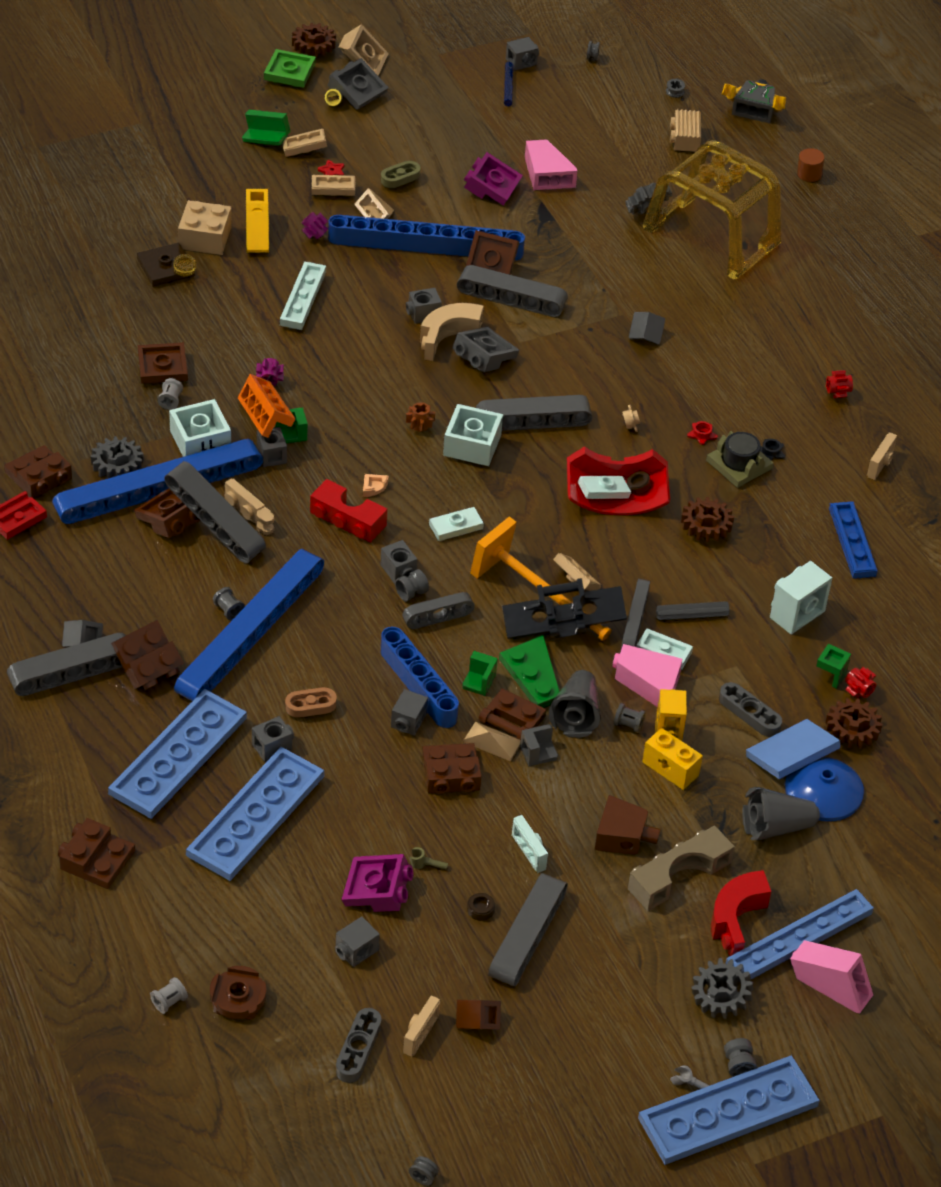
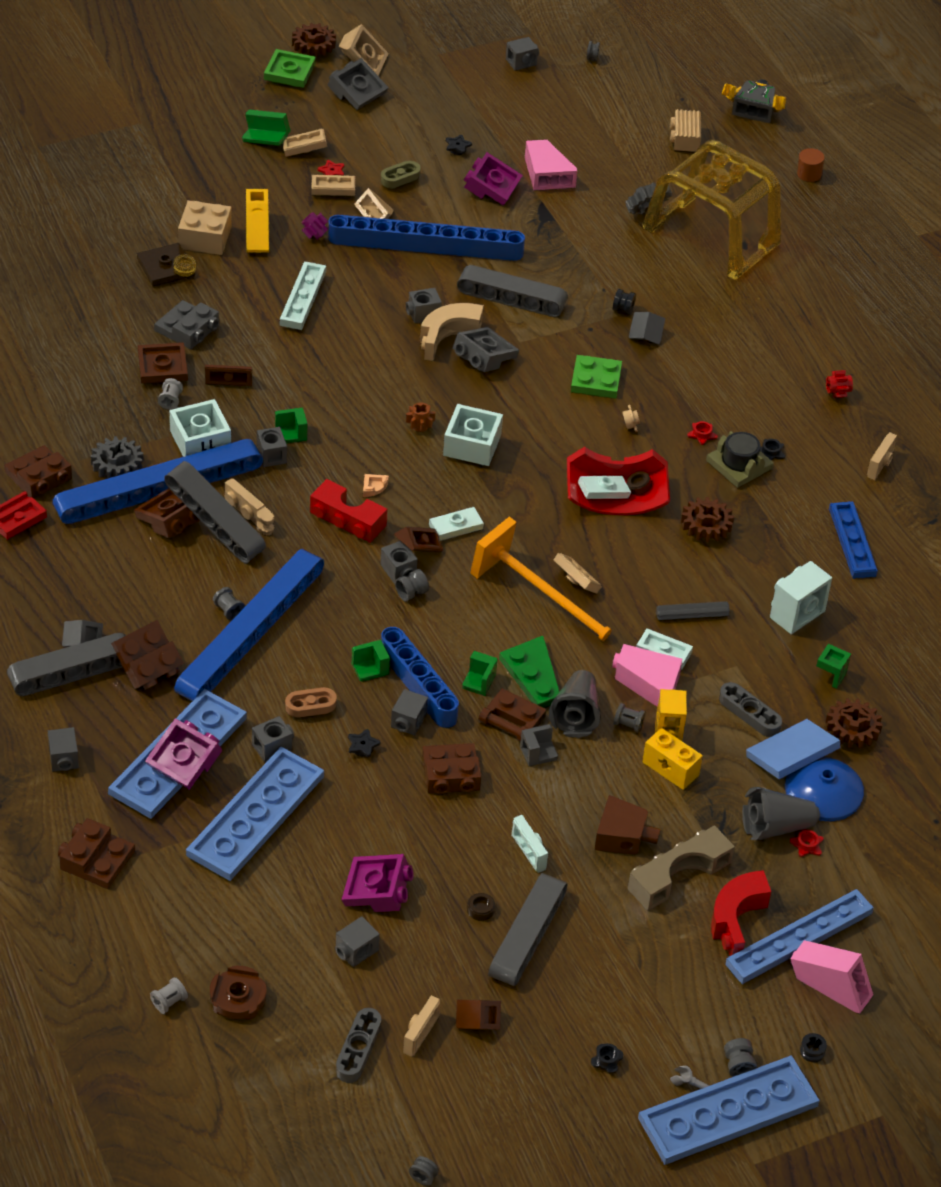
orange fence [238,374,295,438] -> none
magenta gear [256,358,284,386] -> none
light yellow hinge [325,89,342,107] -> none
dark grey beam [402,592,475,629] -> none
olive hand [410,847,448,870] -> none
tan slope [464,722,521,762] -> none
reddish brown plate [466,230,519,275] -> none
dark grey beam [476,395,592,431] -> none
black piece [502,578,627,639] -> none
clear blue bar [504,62,513,106] -> none
dark grey beam [621,578,651,649] -> none
dark grey bush [666,79,685,98] -> none
dark grey gear [692,958,754,1019] -> none
red gear [845,667,877,699] -> none
none -> dark grey brick [47,727,79,772]
none -> magenta plate [145,718,222,790]
none -> dark grey plate [154,300,220,350]
none -> reddish brown slope [205,364,253,386]
none -> black plate [348,729,381,757]
none -> green panel [351,640,390,682]
none -> reddish brown slope [394,526,443,552]
none -> black plate [445,135,472,155]
none -> bright green plate [571,355,622,398]
none -> black plate [591,1043,624,1073]
none -> black wheel [612,289,636,315]
none -> red plate [790,829,824,857]
none -> black bush [800,1033,827,1062]

